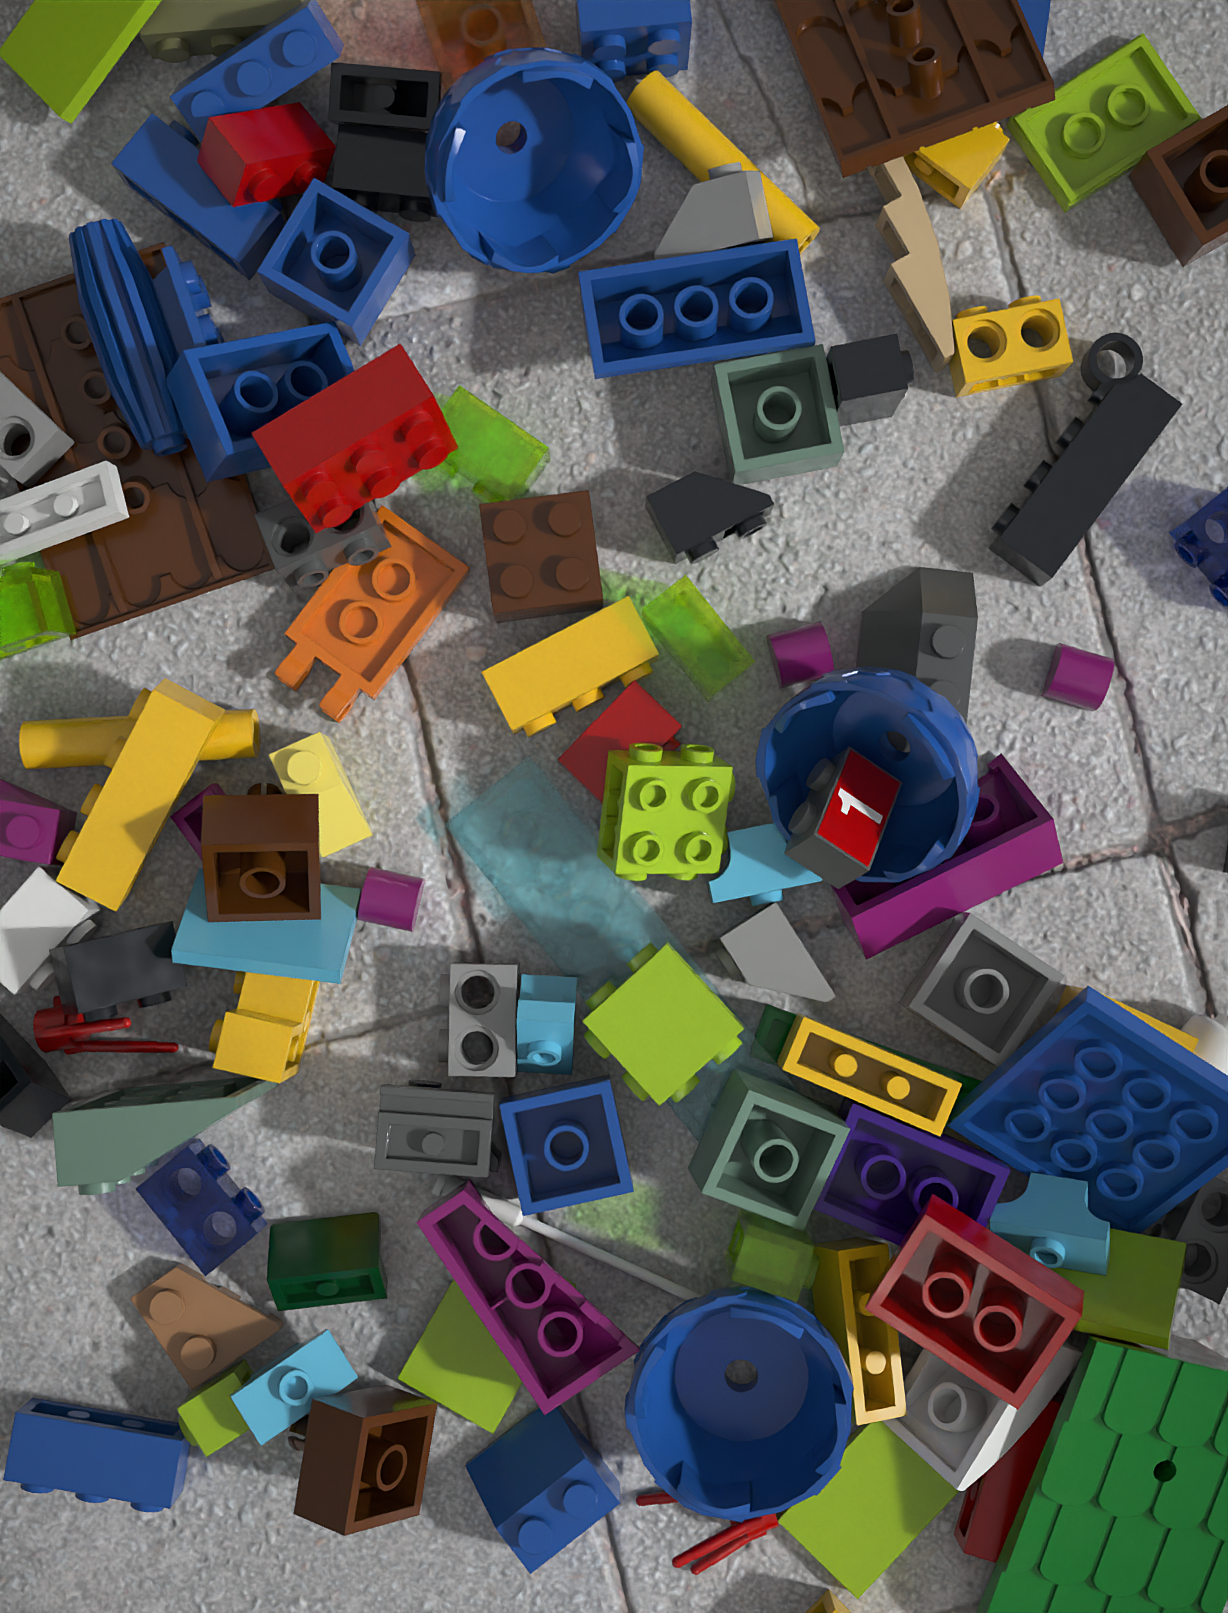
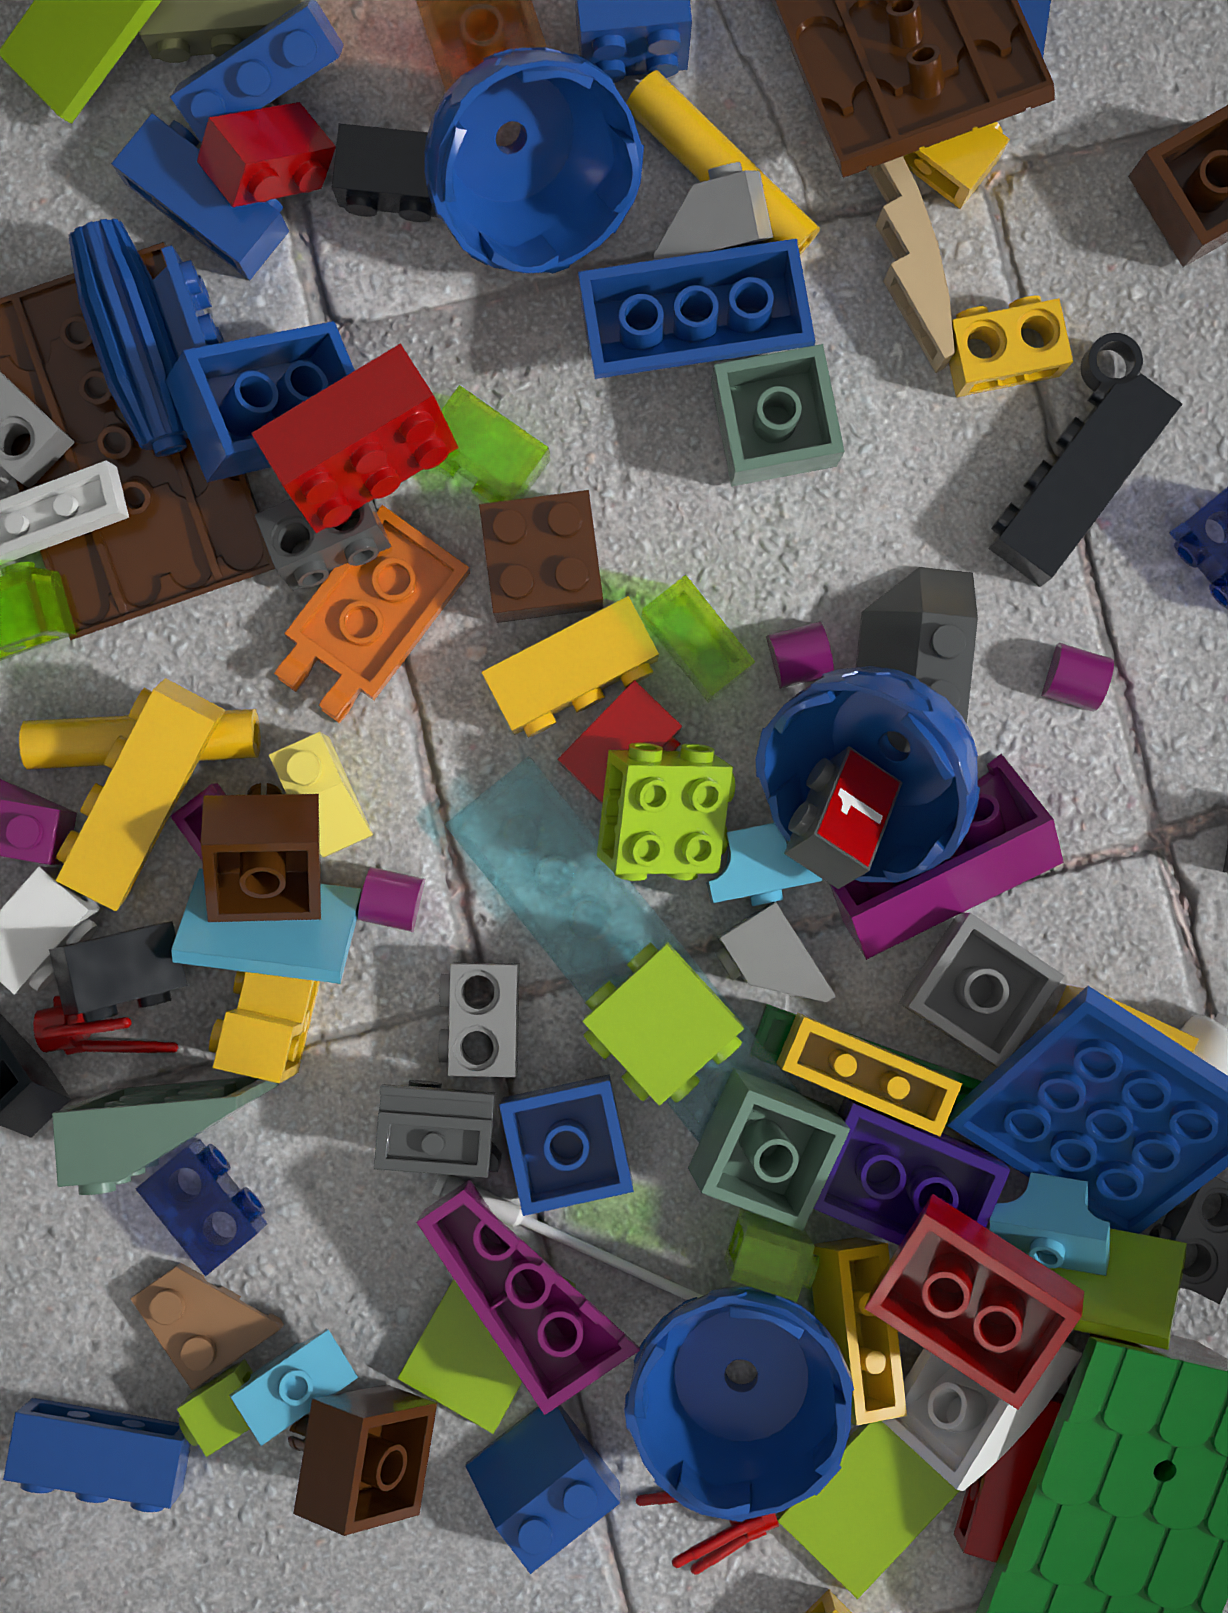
blue brick [257,178,416,346] -> none
dark green panel [267,1212,388,1311] -> none
black slope [328,62,442,132] -> none
medium azure brick [516,974,577,1075] -> none
black slope [645,471,774,565] -> none
black brick [826,334,914,427] -> none
lime tile [1006,33,1202,213] -> none

